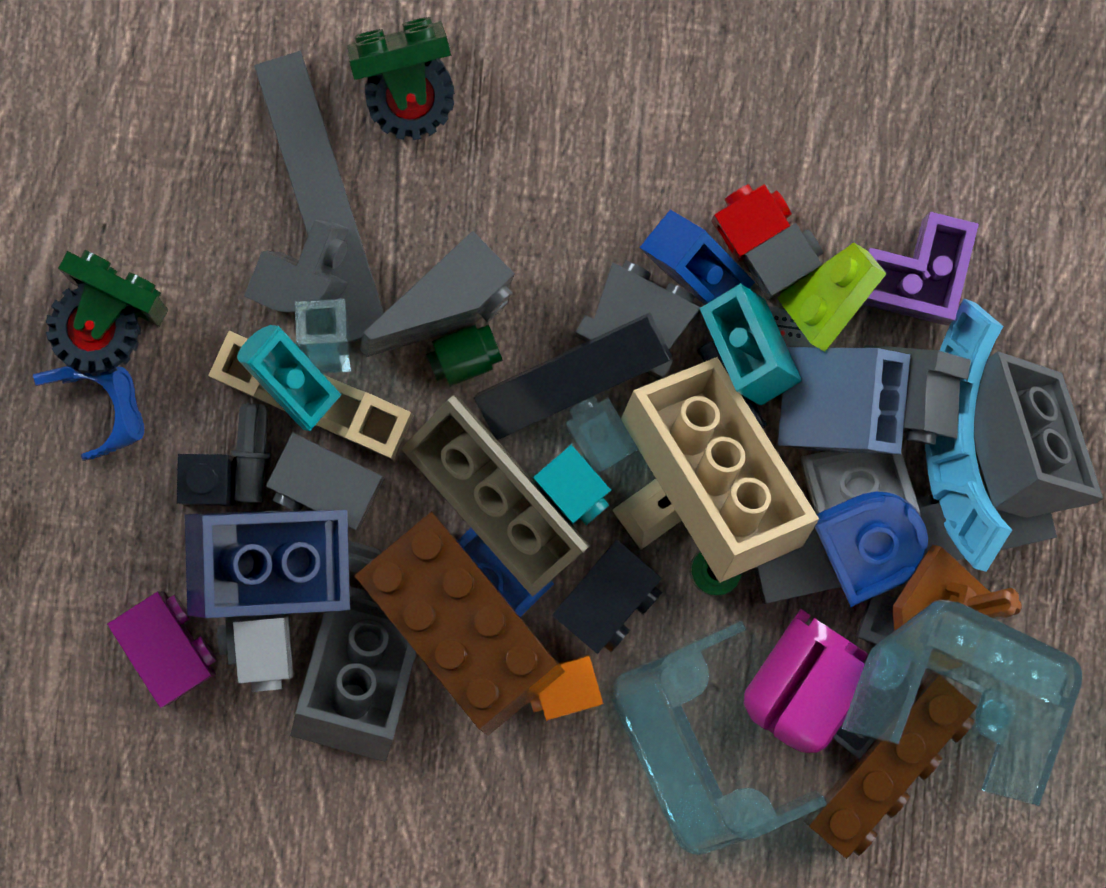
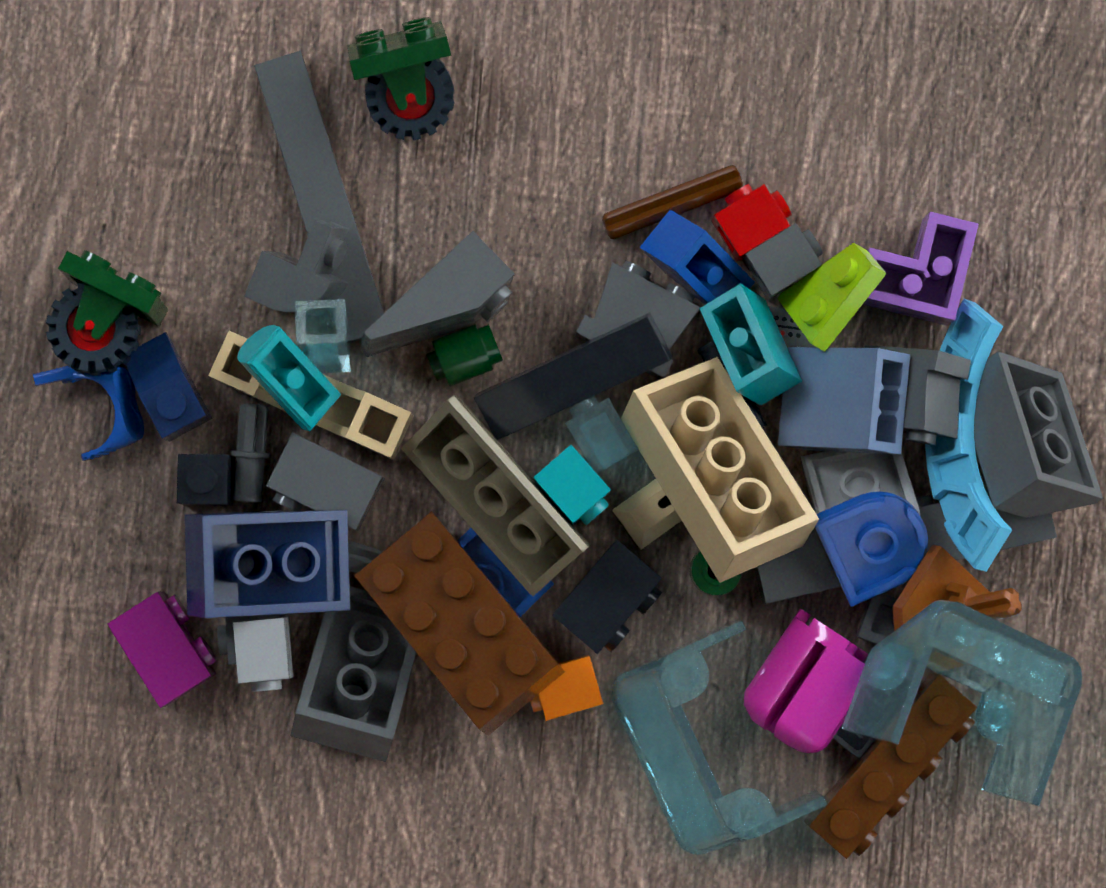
none -> dark blue slope [126,332,213,442]
none -> reddish brown axle [602,165,743,239]

